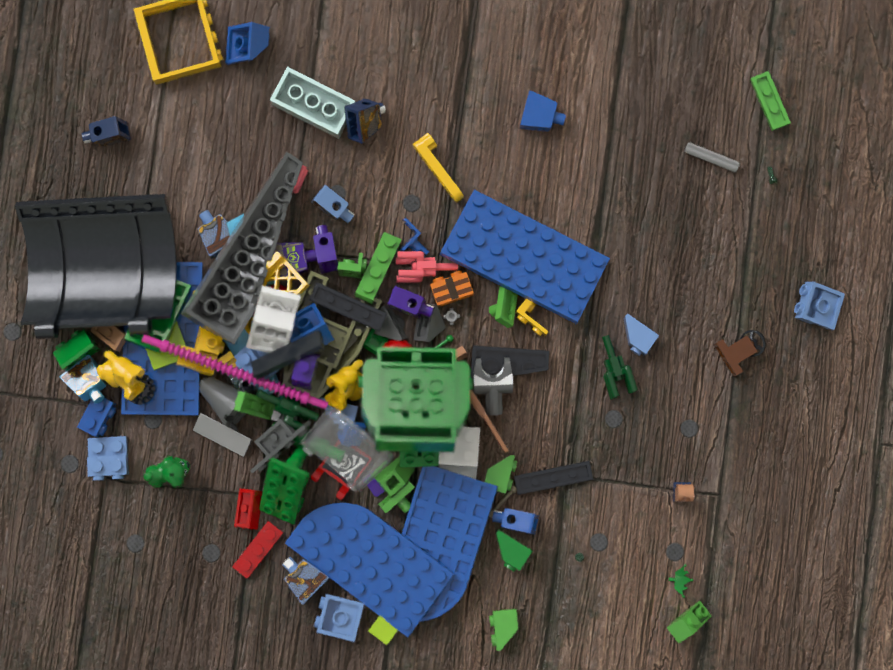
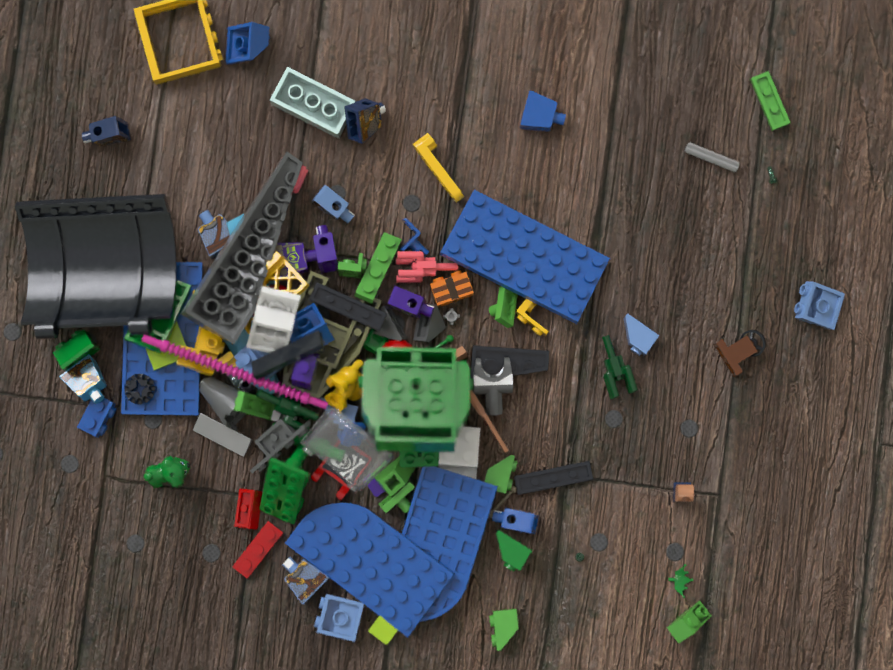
medium blue plate [87,436,129,480] -> none
medium nougat plate [91,326,126,352] -> none
yellow animal [96,351,145,401] -> none

